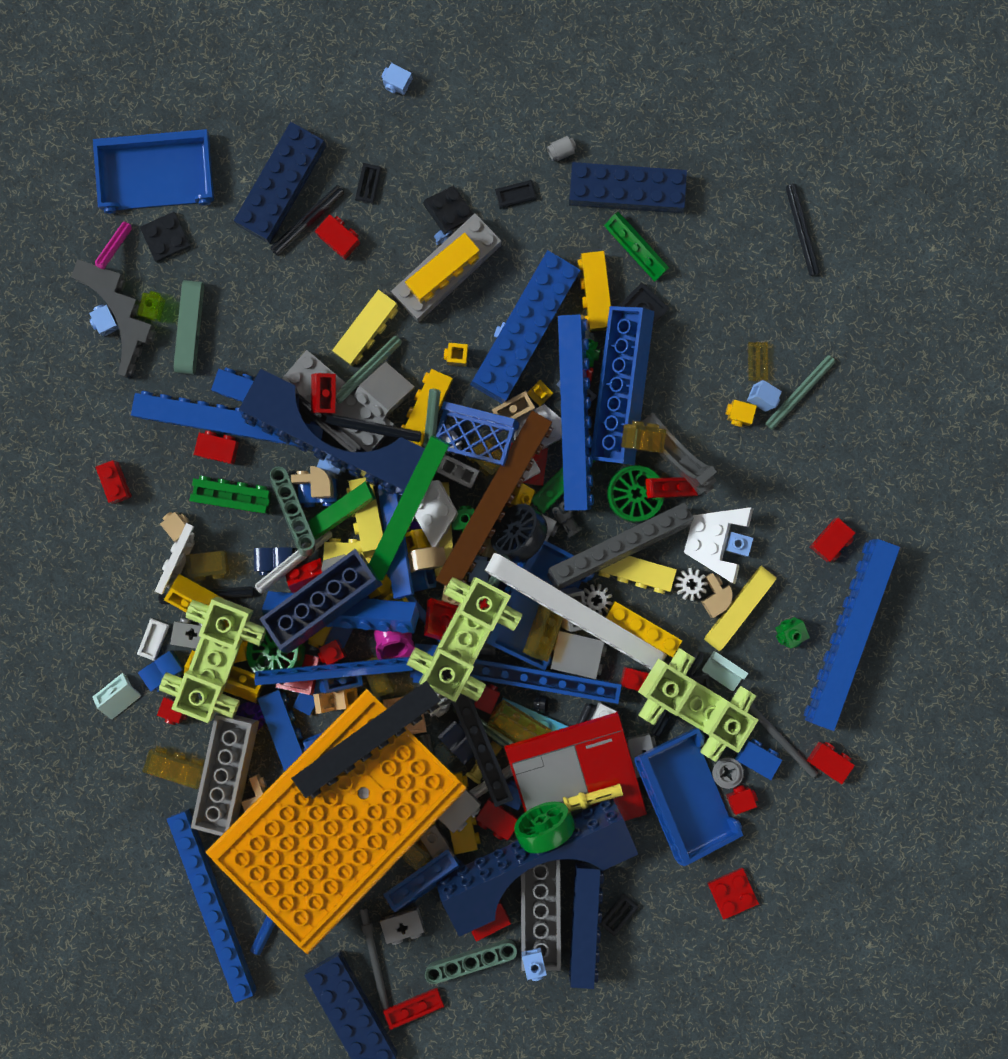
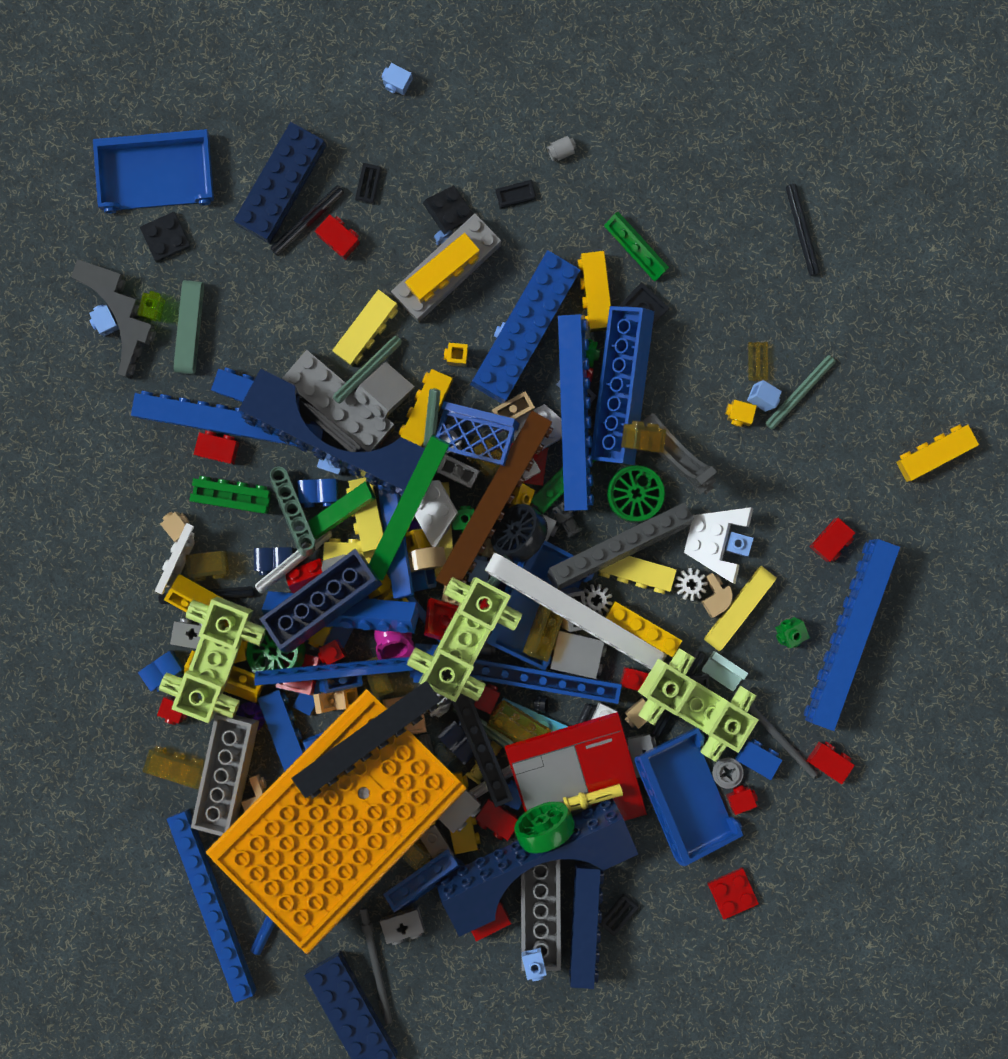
light aqua panel [93,673,141,719] -> none
dark pink axle [95,222,132,269] -> none
red brick [95,460,132,504] -> none
white tile [137,618,170,661] -> none
tan brick [291,466,334,499] -> none
red brick [311,373,336,414] -> none
black axle [326,414,421,442] -> none
red tile [383,987,444,1030] -> none
sand green beam [425,939,517,984] -> none
yellow tile [527,380,553,407] -> none
dark blue brick [569,162,687,213] -> none
red tile [645,477,698,499] -> none
none -> tan brick [625,698,647,729]
none -> yellow brick [896,424,979,482]

